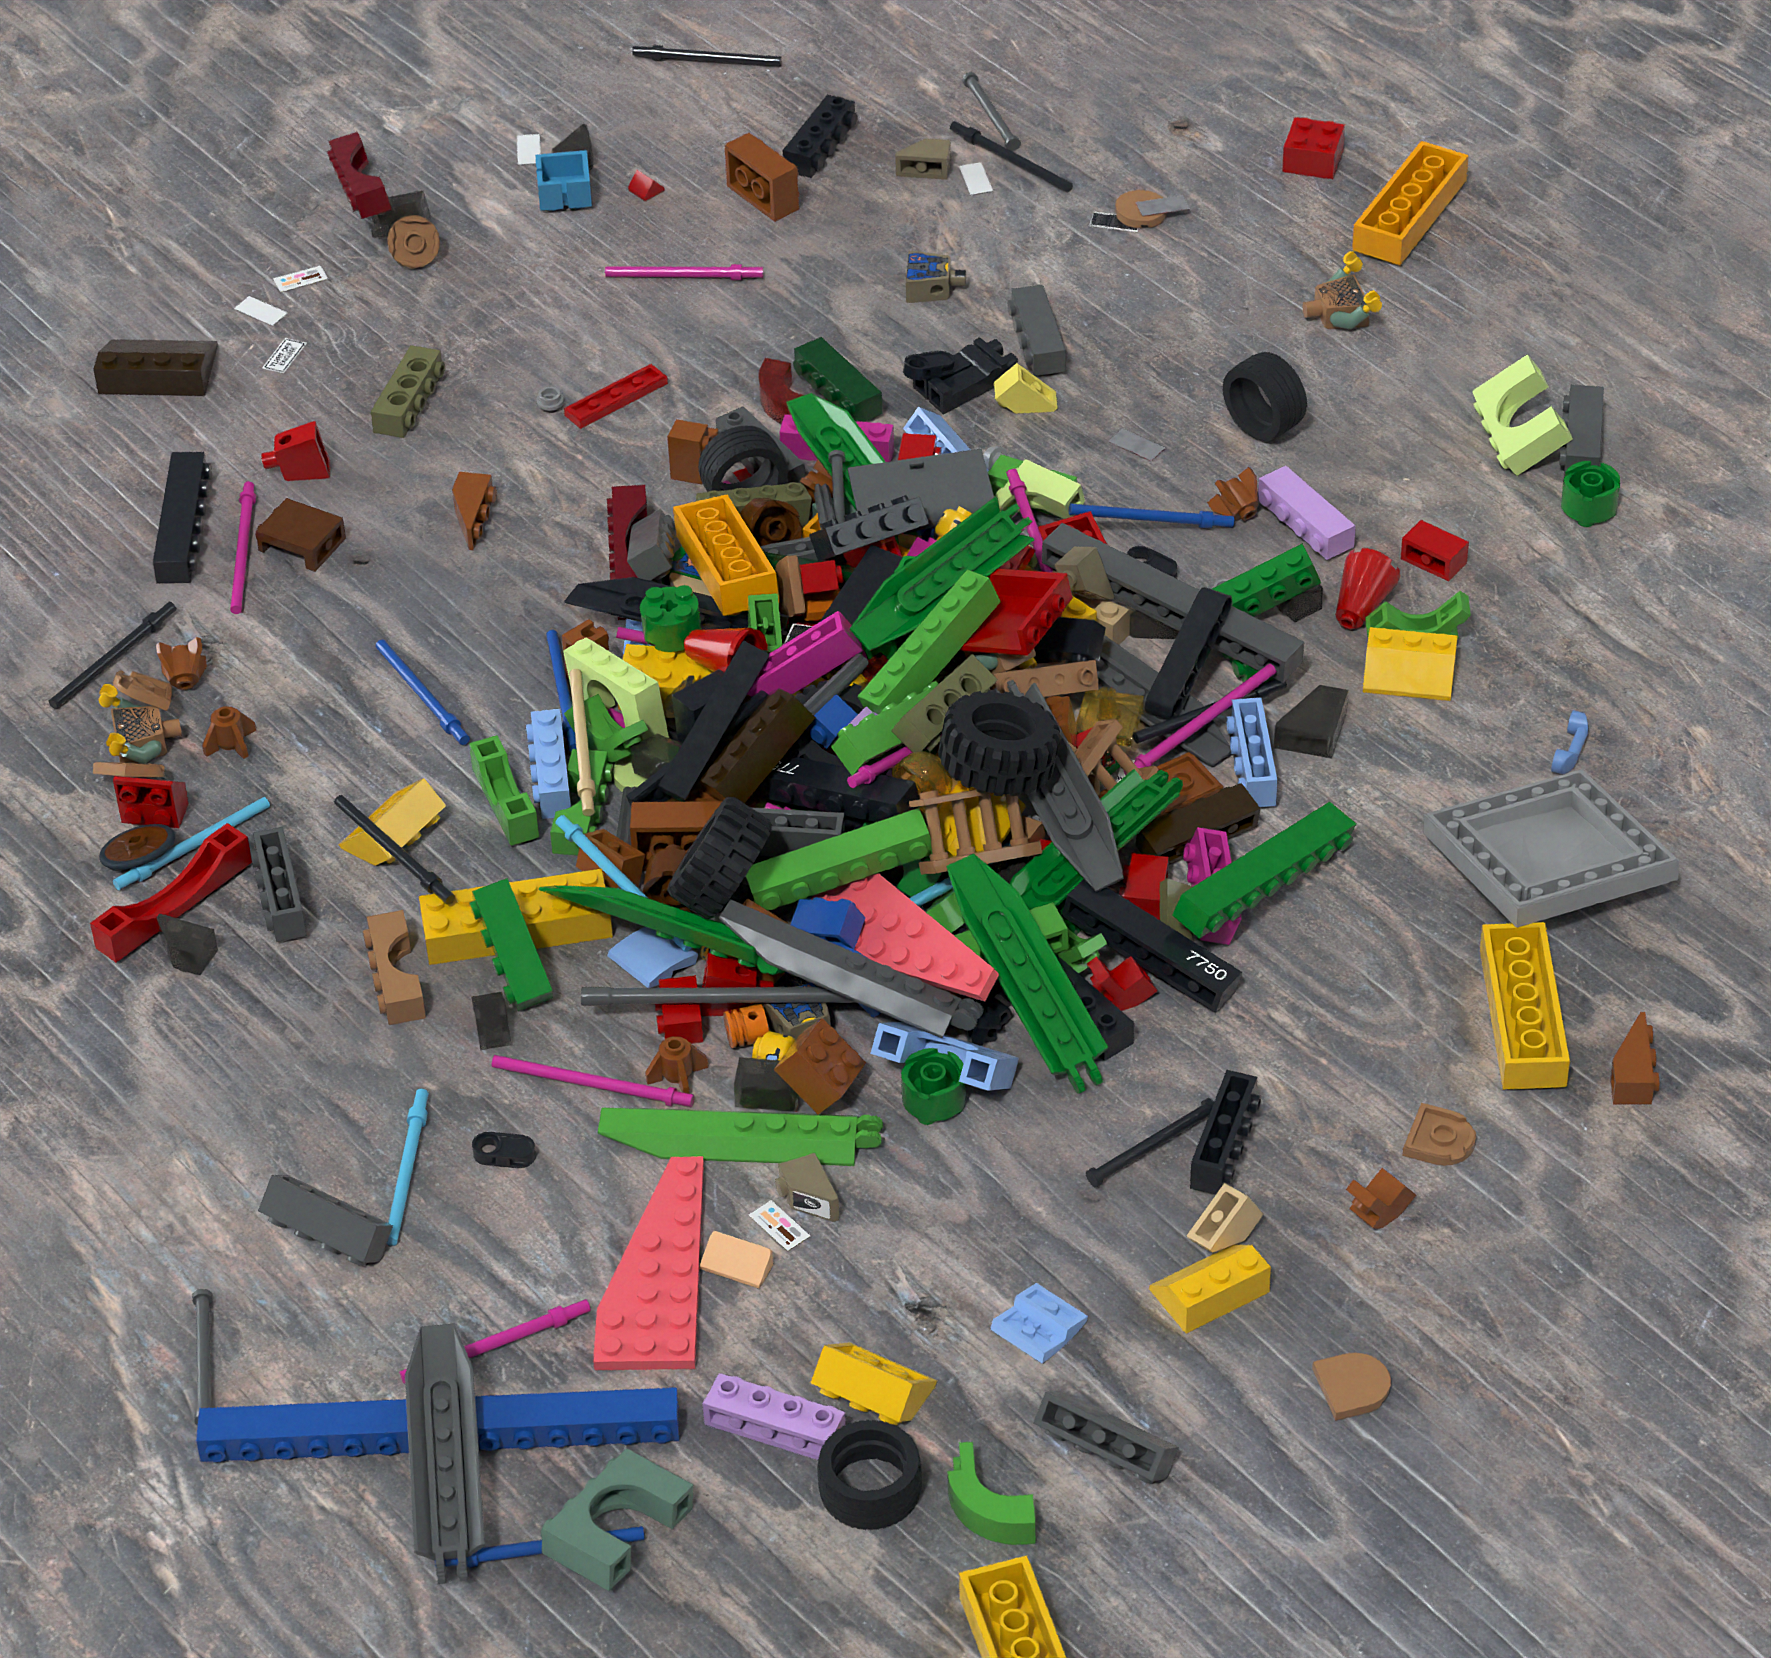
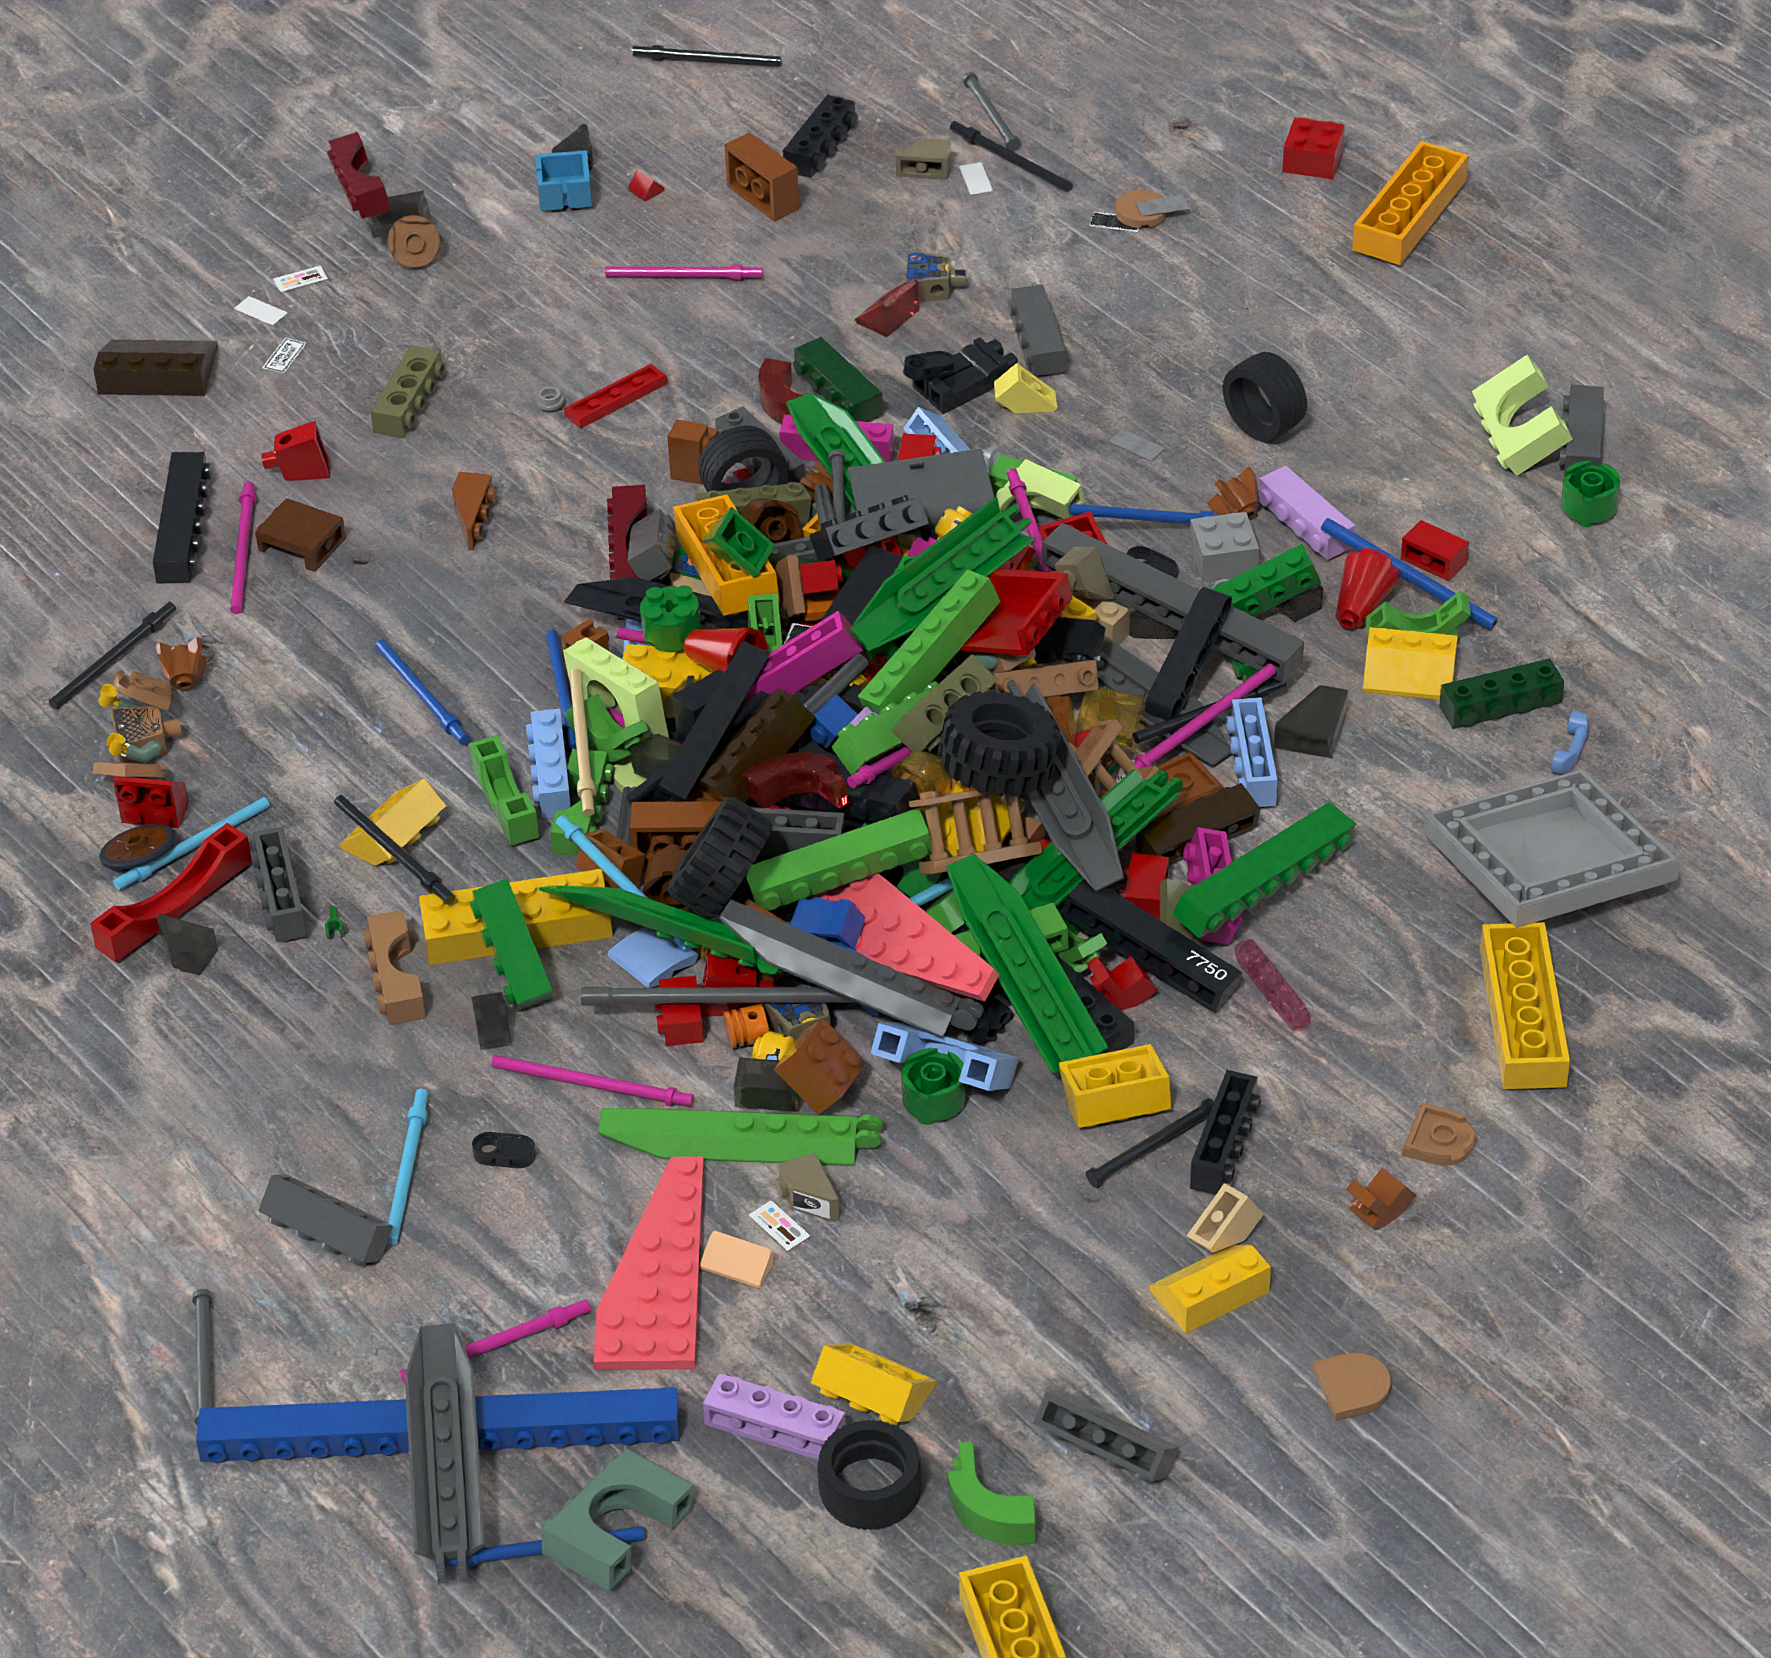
dark orange brick [202,706,256,759] -> none
white sticker [517,134,541,165] -> none
dark orange brick [645,1037,708,1094] -> none
light blue slope [990,1283,1088,1363] -> none
torso [1302,251,1382,329] -> none
dark orange slope [1610,1012,1659,1105] -> none
none -> green hand [325,906,345,939]
none -> green slope [703,507,775,578]
none -> clear red arch [742,752,849,809]
none -> clear red slope [854,276,920,337]
none -> yellow slope [1059,1044,1171,1128]
none -> light grey brick [1190,512,1259,582]
none -> clear pink beam [1234,939,1310,1031]
none -> blue piece [1321,518,1498,630]
none -> dark green brick [1439,658,1564,729]

